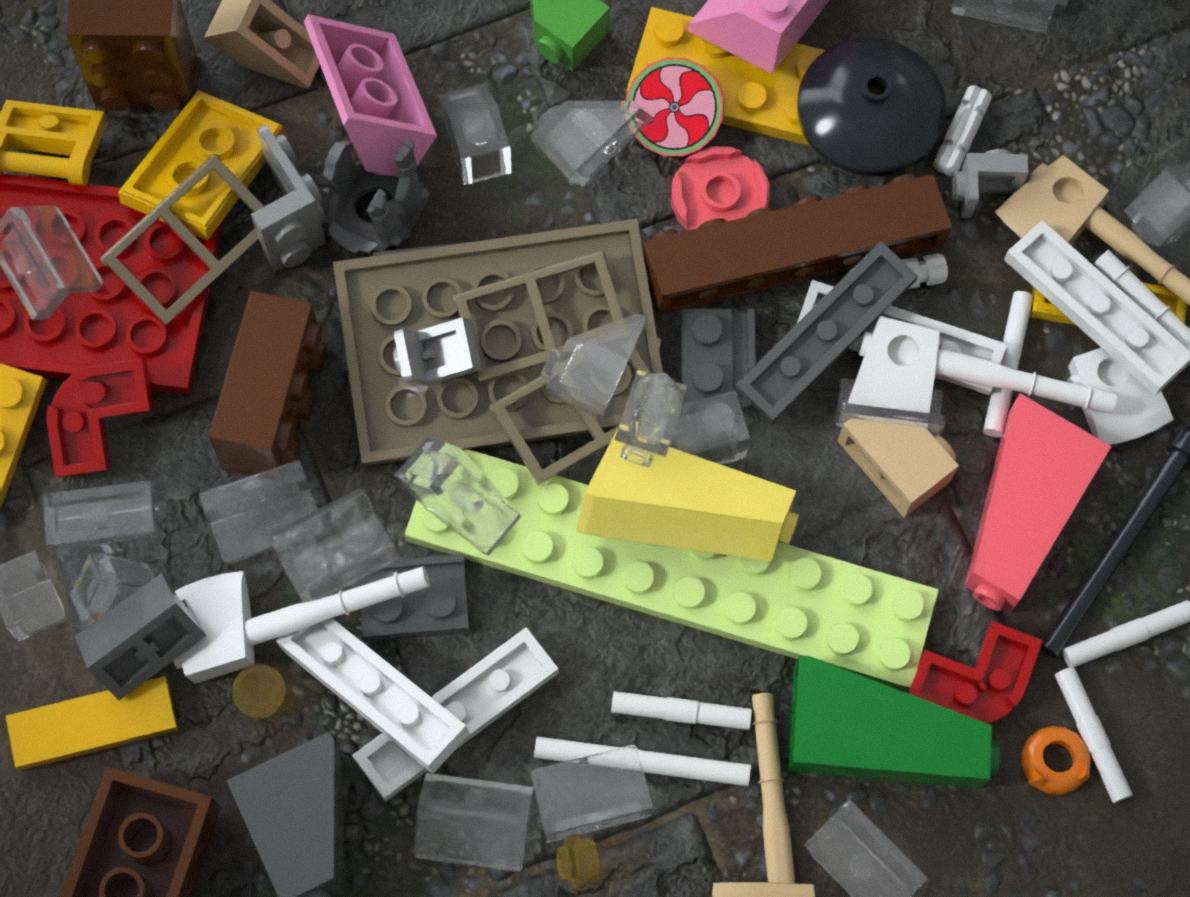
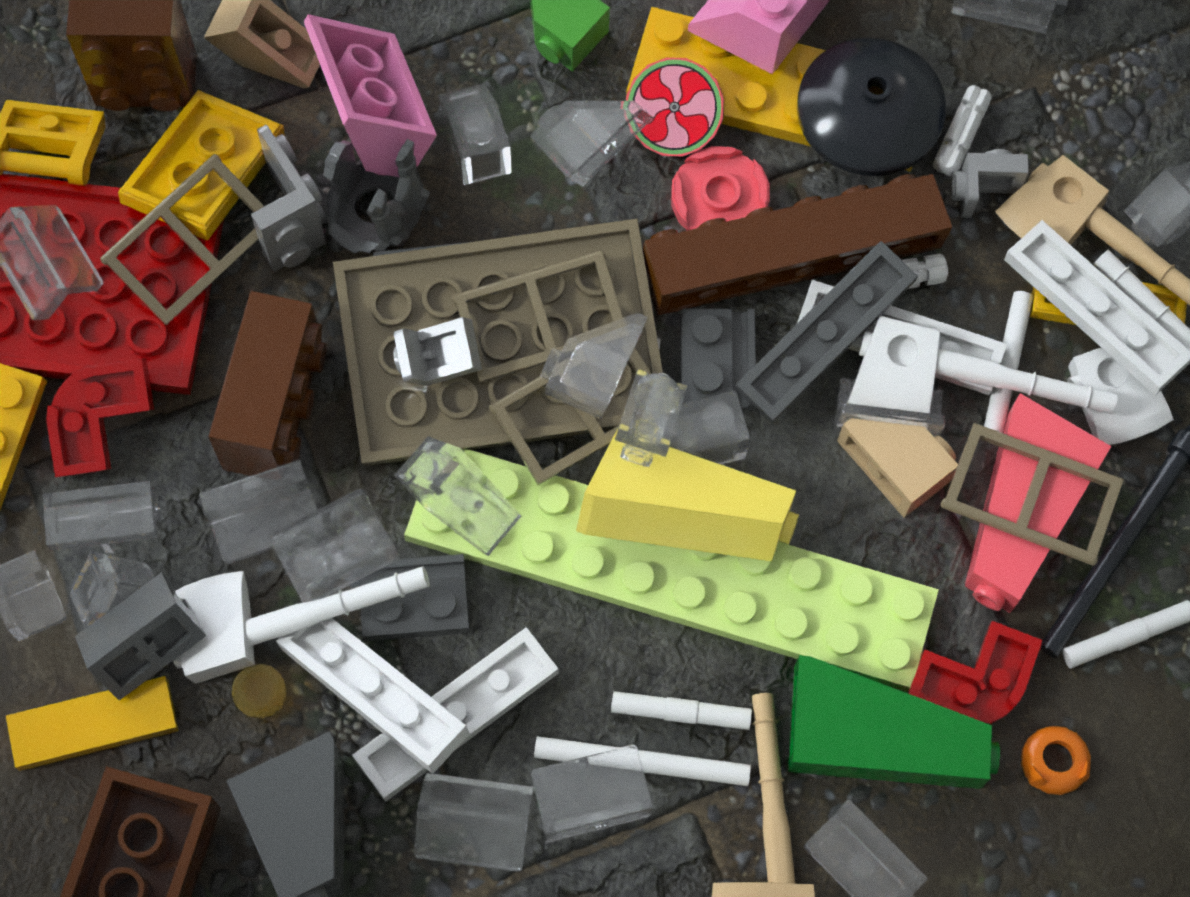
clear yellow plate [557,834,600,890] -> none
white piece [1055,667,1133,804] -> none
none -> dark tan window [941,423,1124,566]

